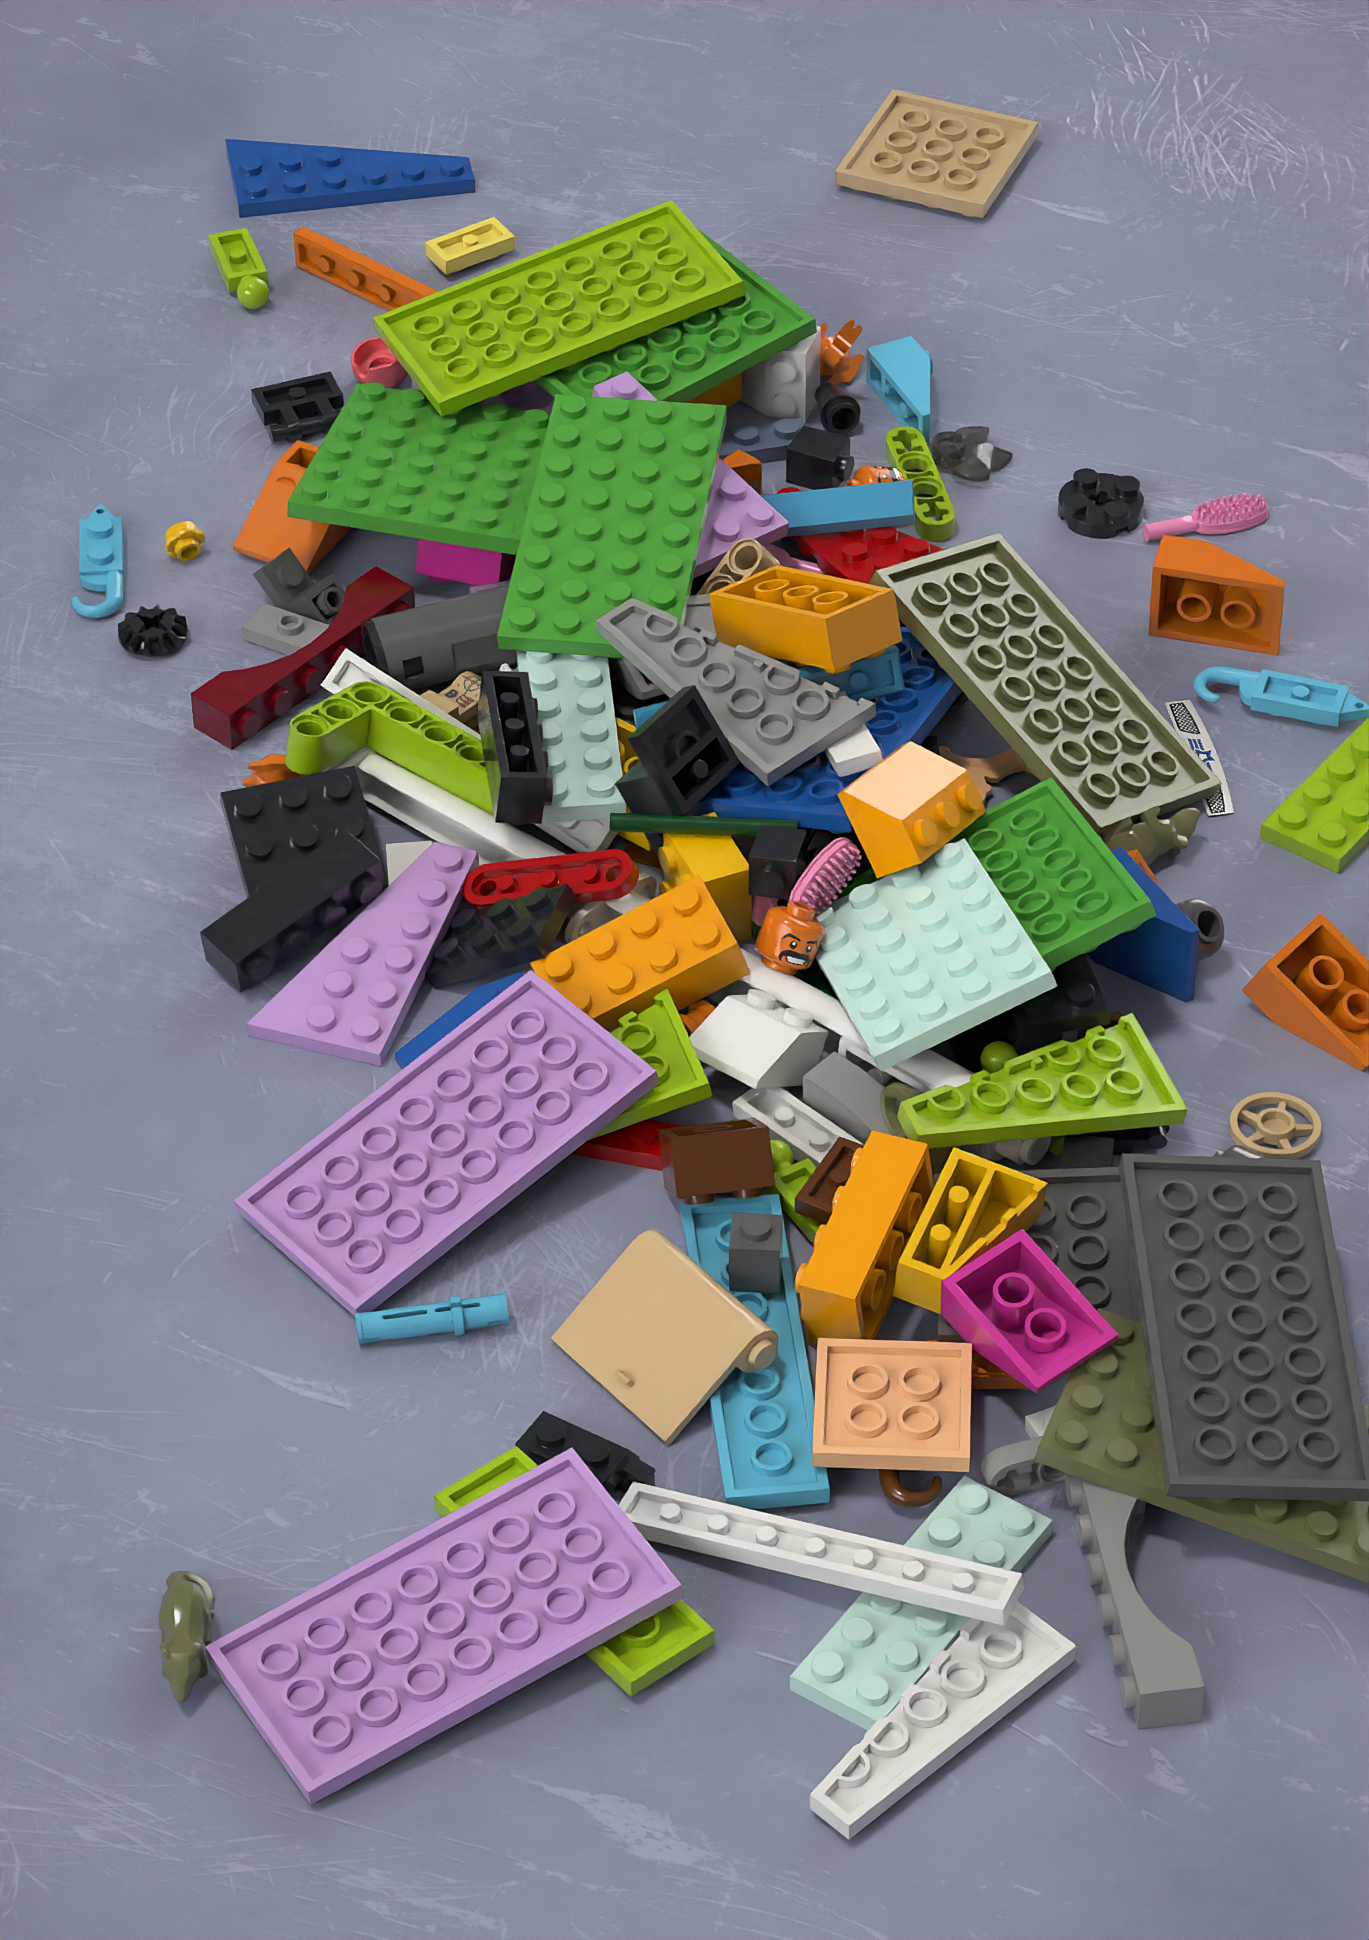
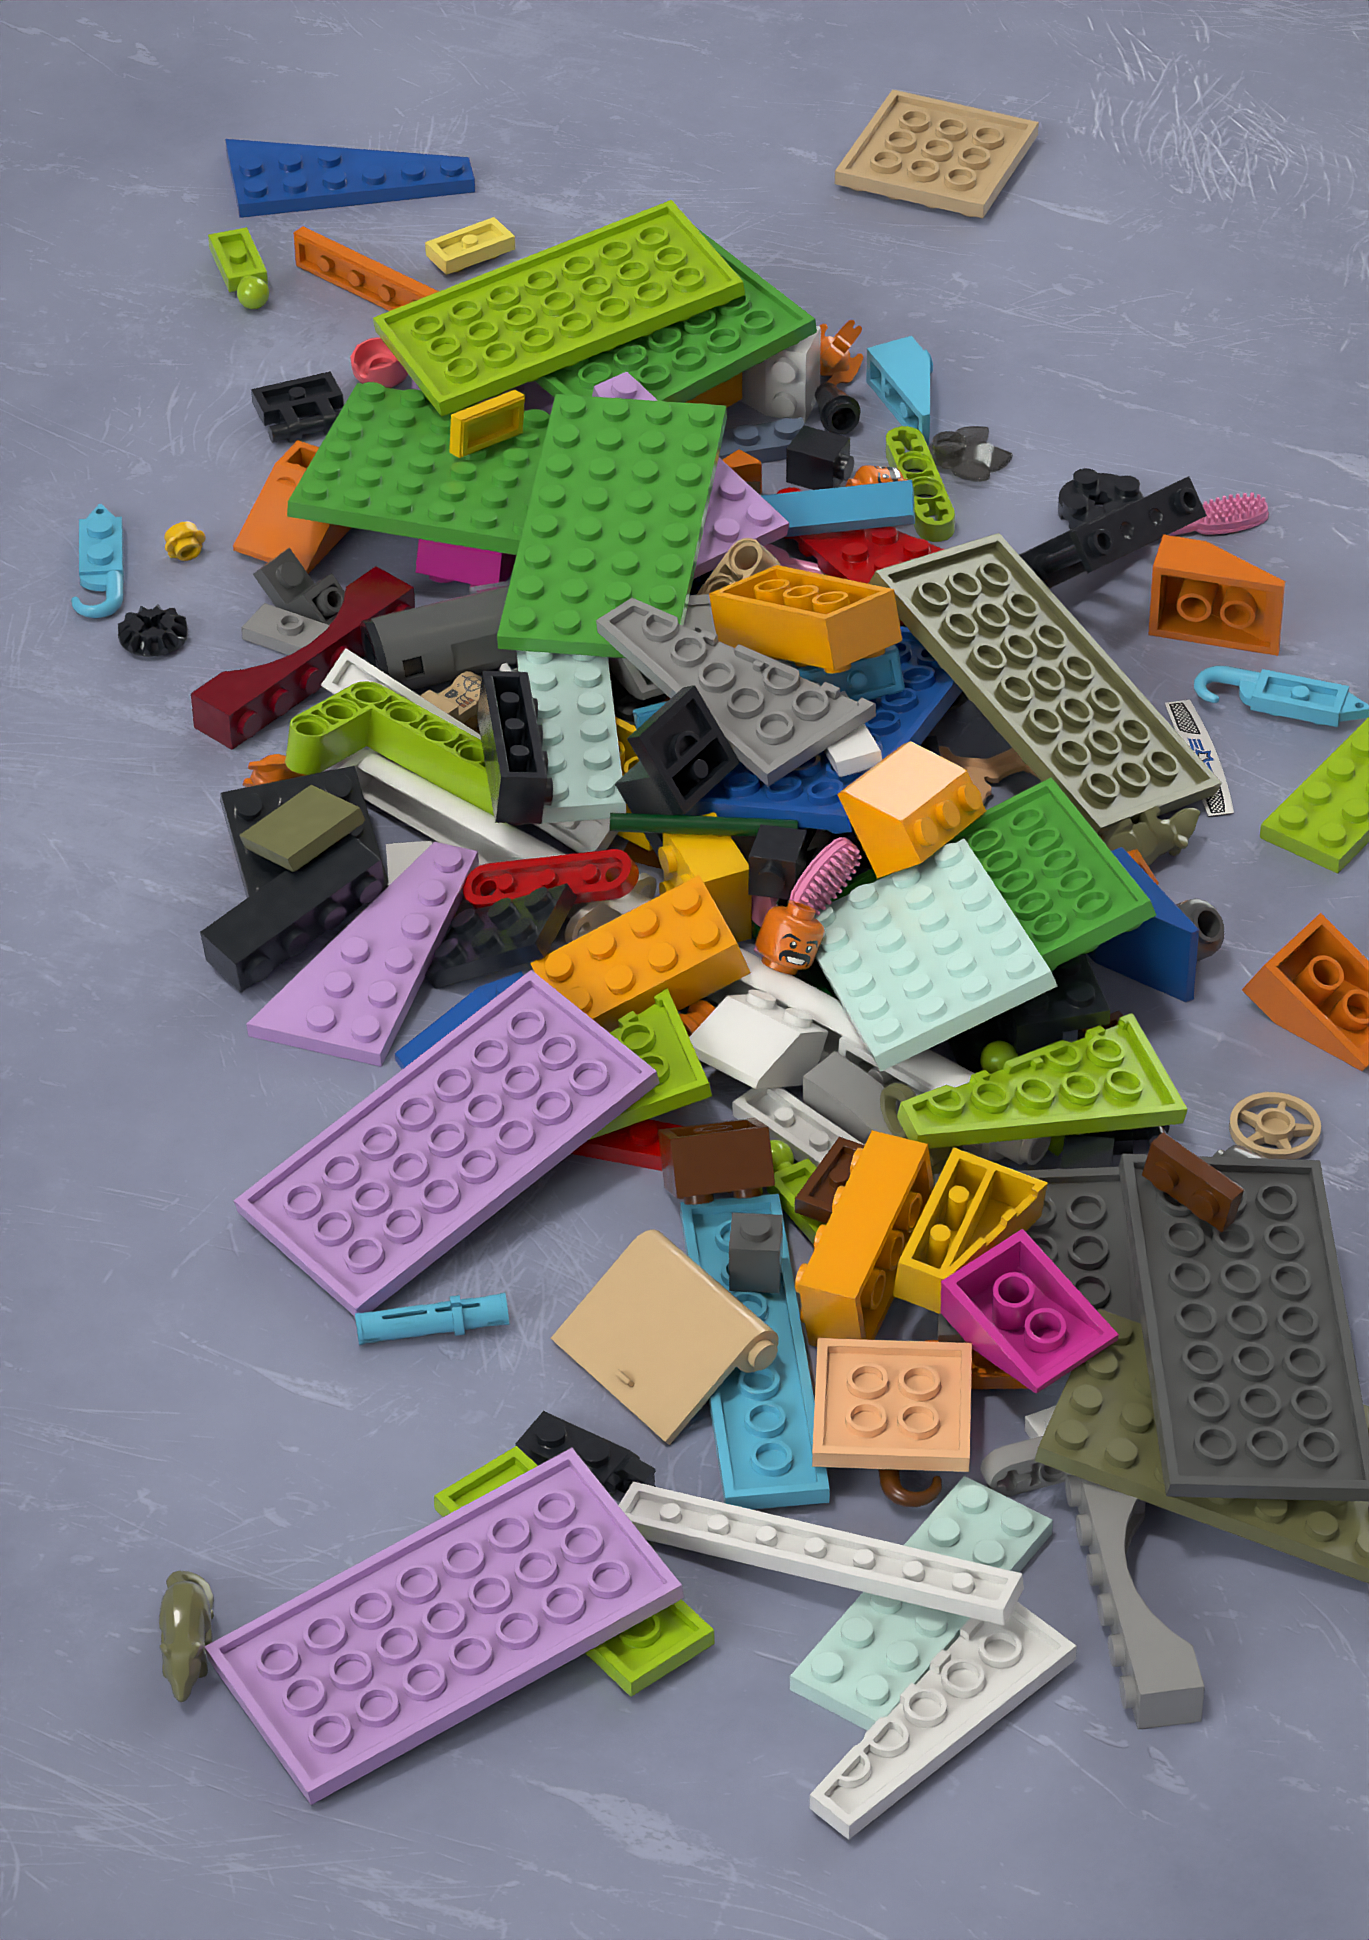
none -> olive tile [239,785,366,872]
none -> yellow tile [449,390,525,458]
none -> black fence [1019,476,1207,589]
none -> reddish brown plate [1142,1132,1244,1232]

